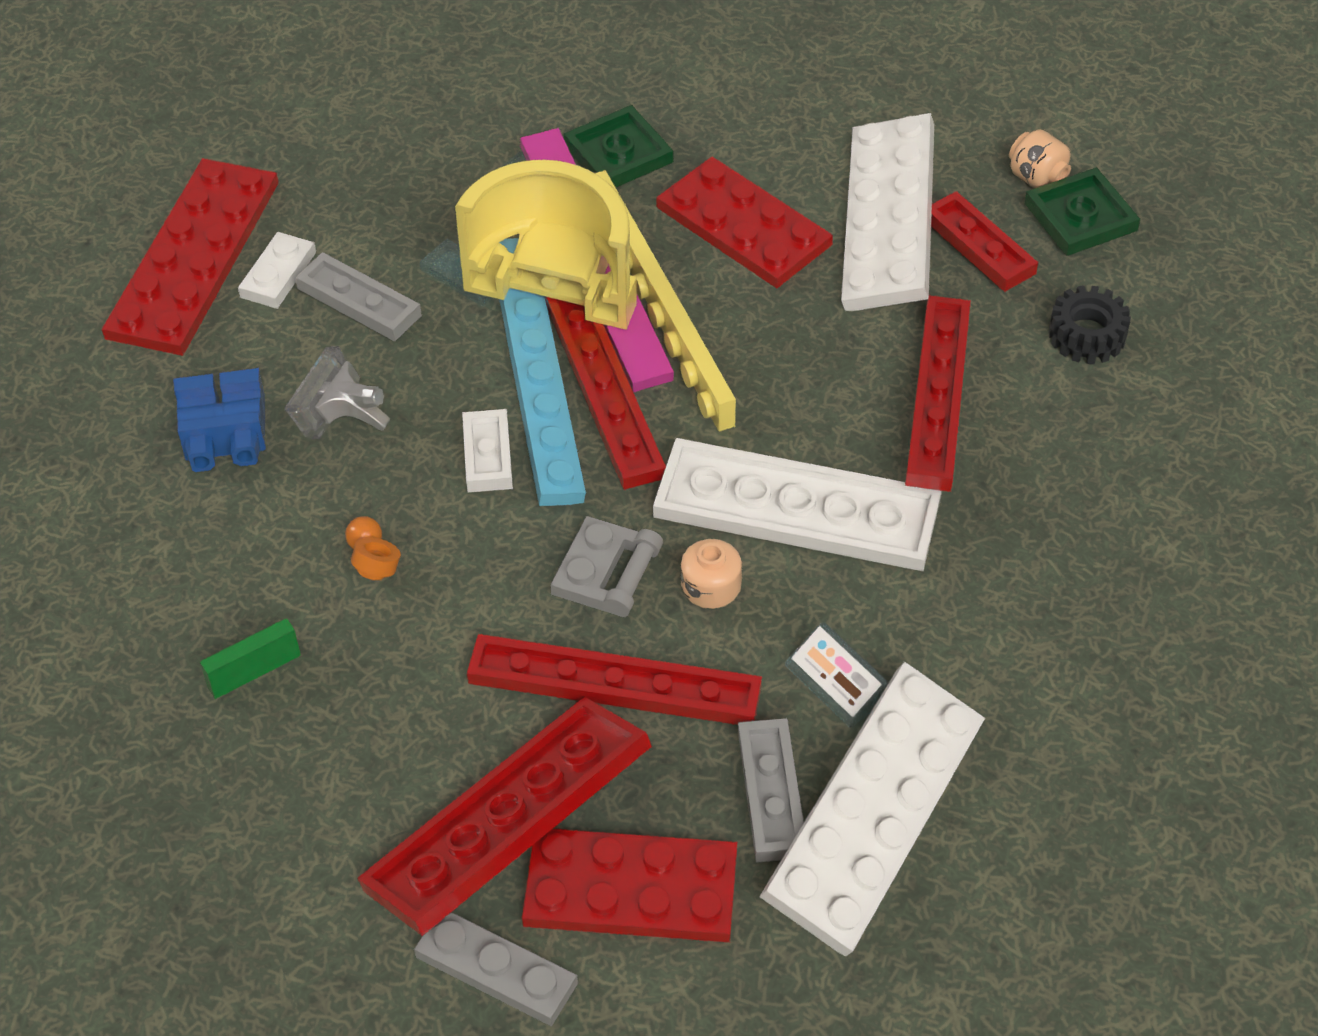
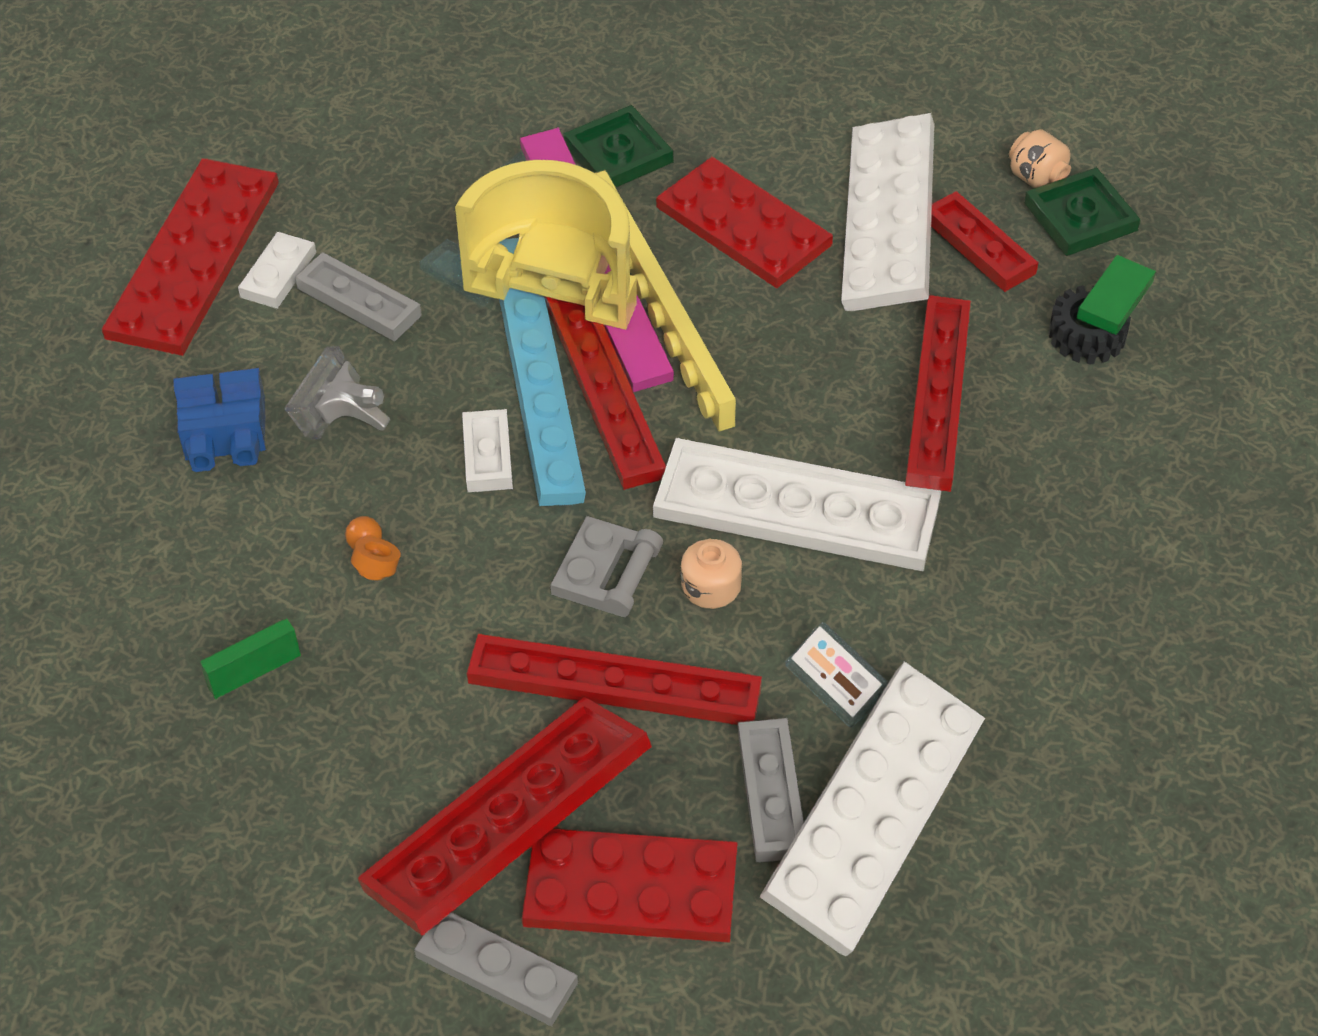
none -> green tile [1077,255,1156,335]

